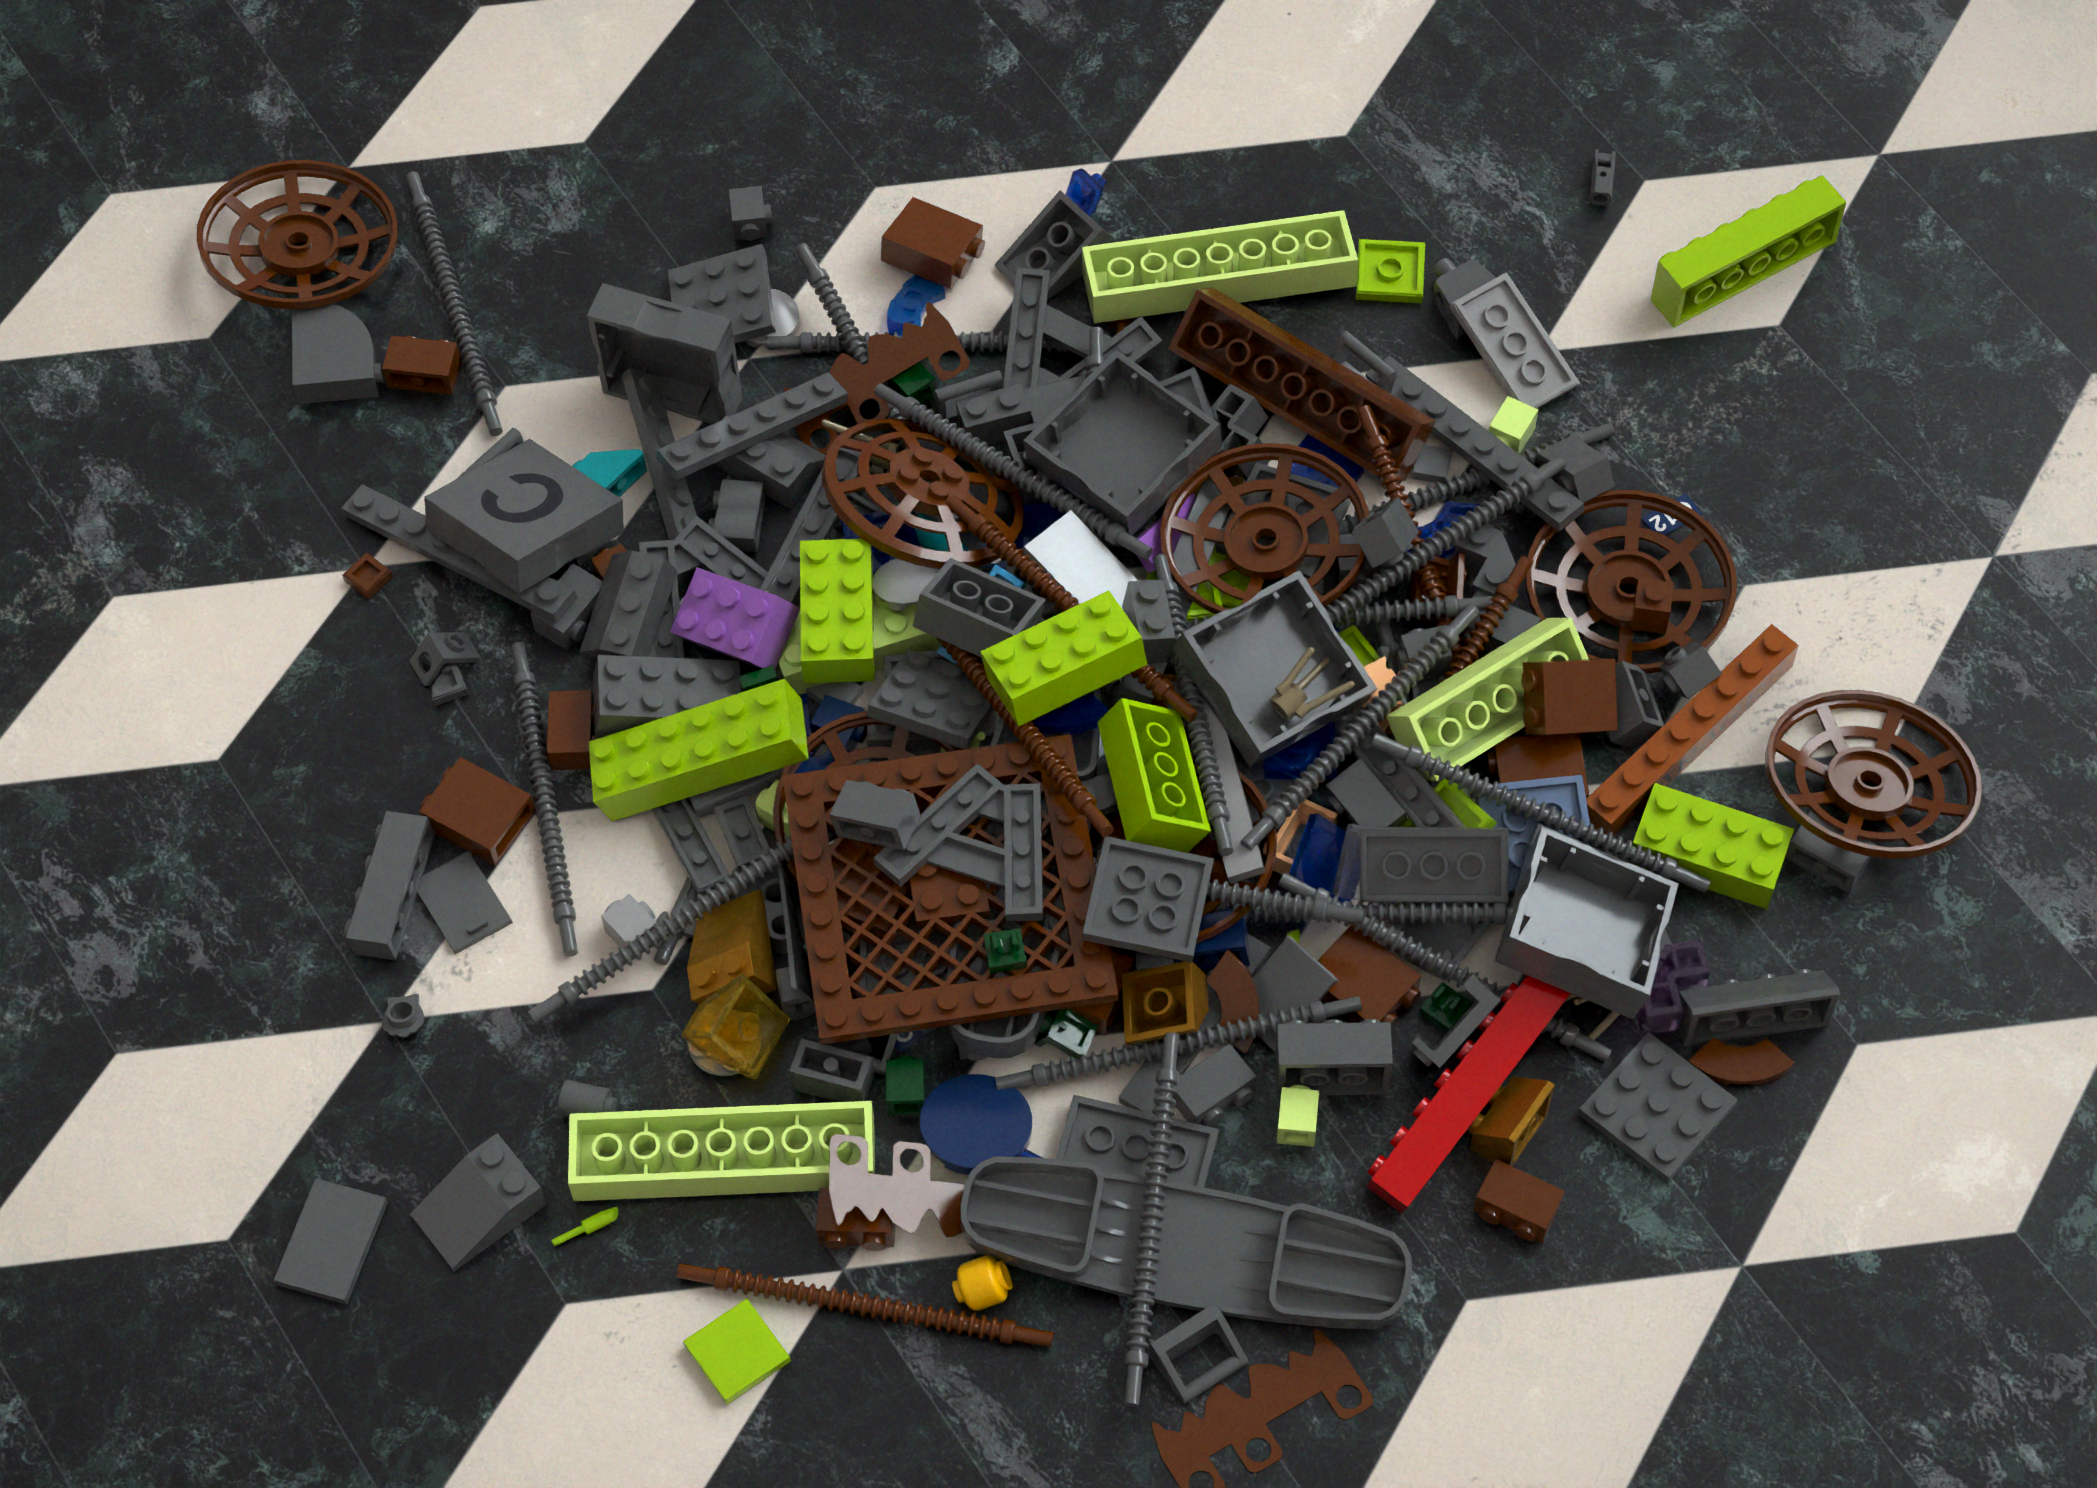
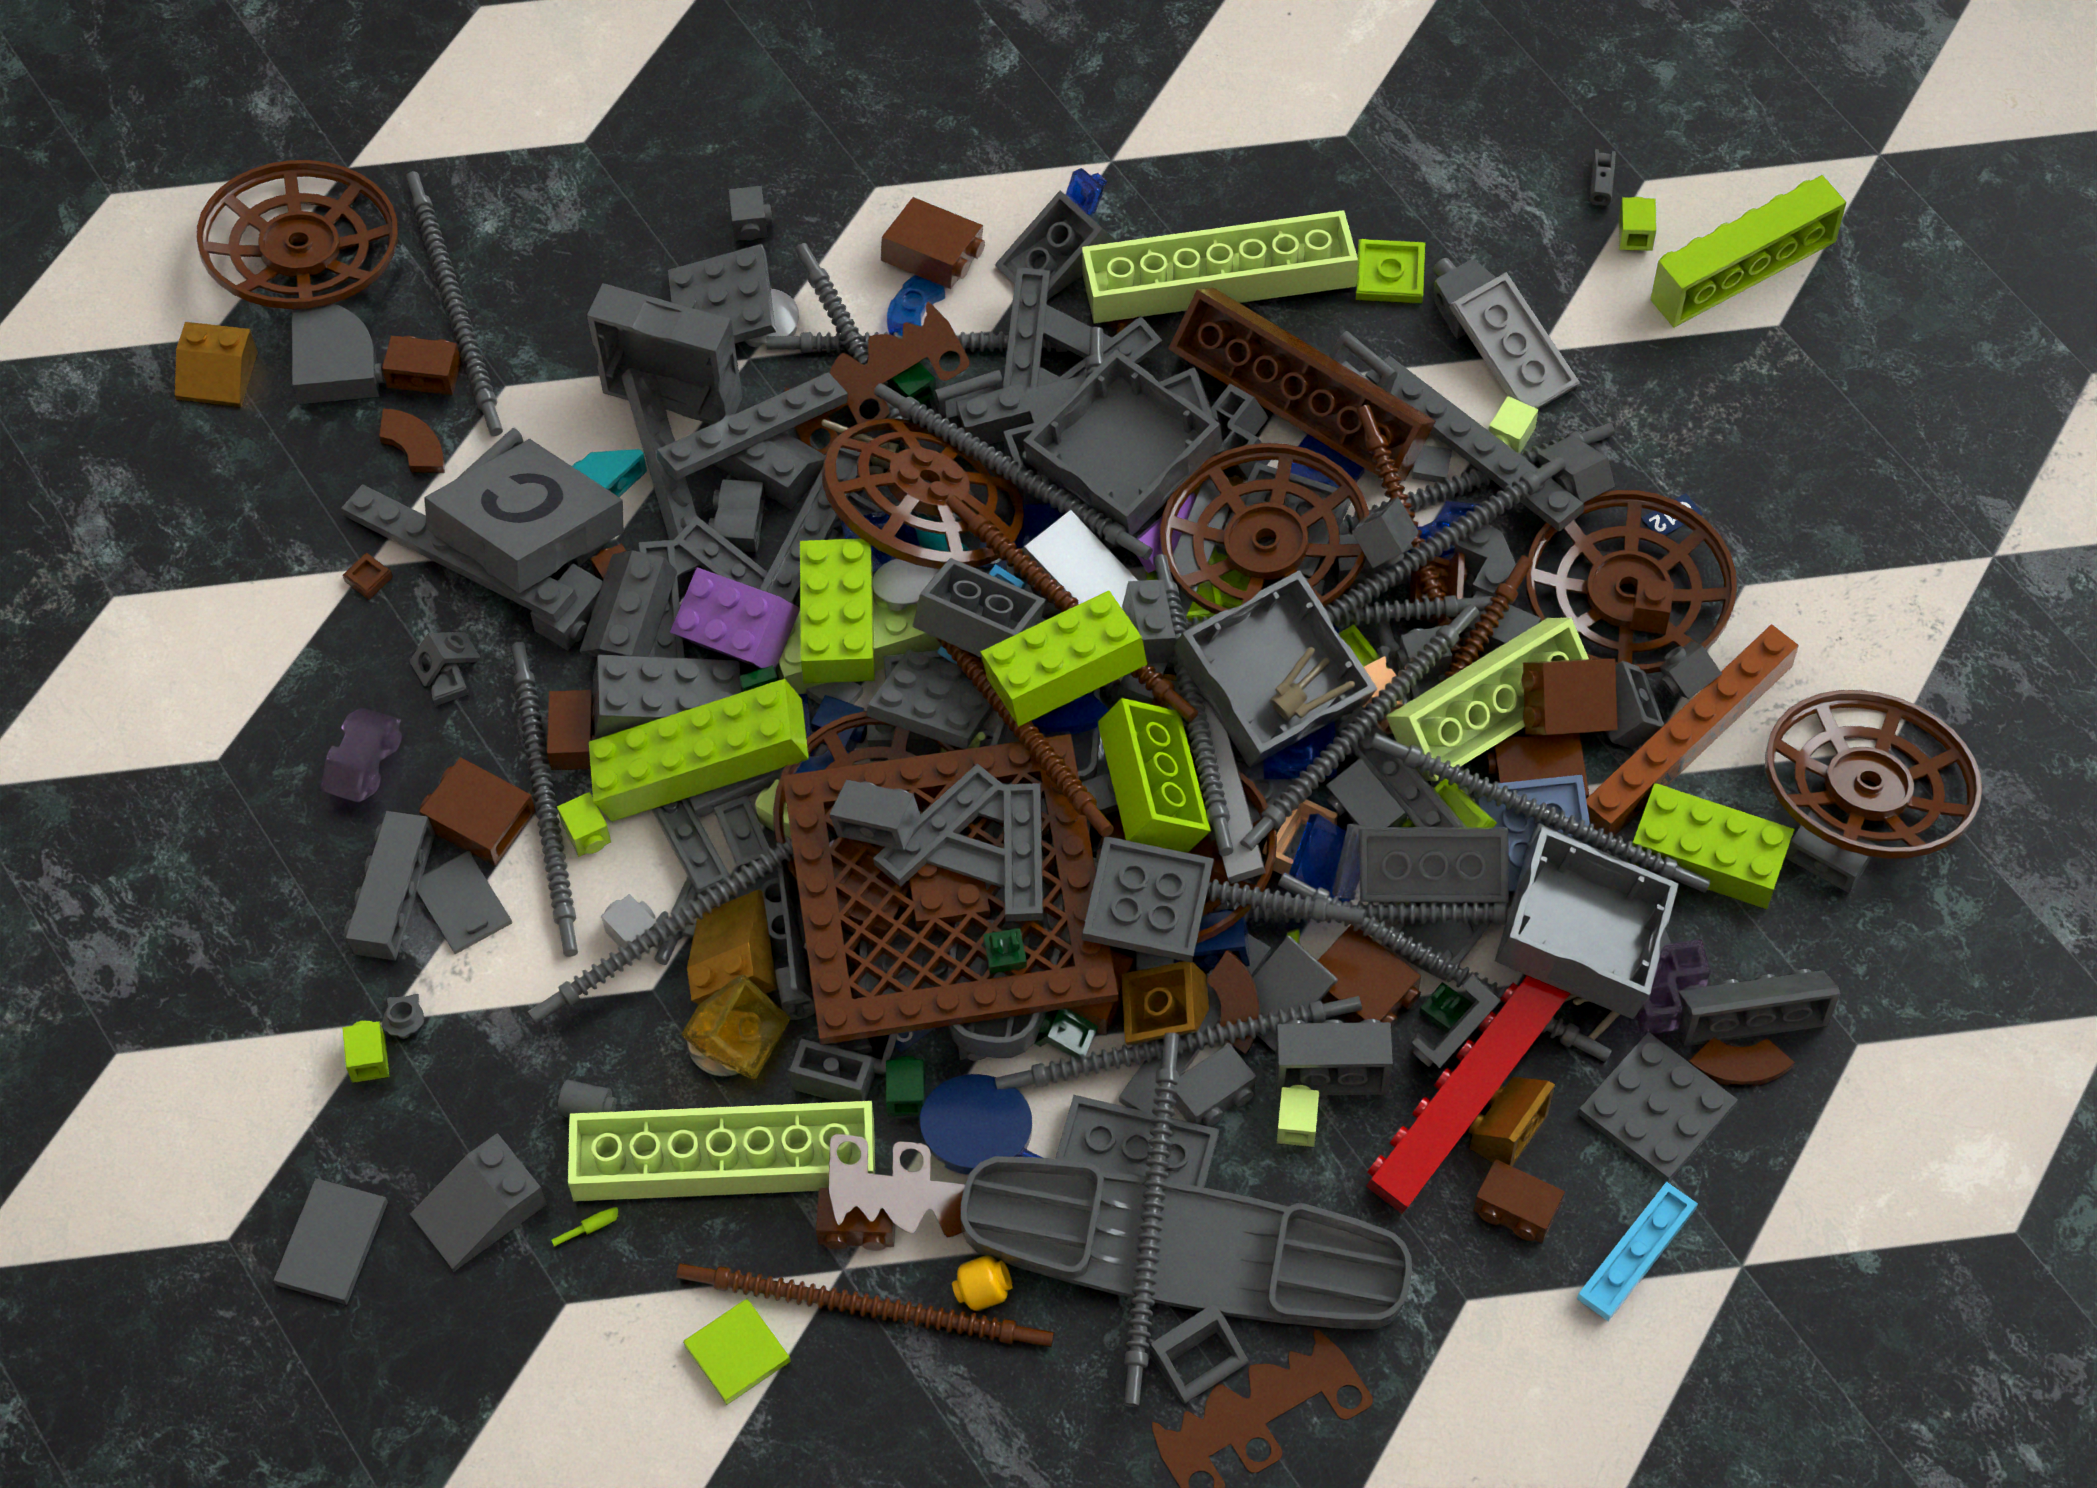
none -> pearl gold slope [175,322,258,407]
none -> clear purple brick [320,707,402,803]
none -> lime brick [342,1021,389,1083]
none -> reddish brown tile [379,408,445,473]
none -> lime brick [557,792,611,857]
none -> medium azure plate [1577,1181,1698,1322]
none -> lime brick [1619,197,1656,251]

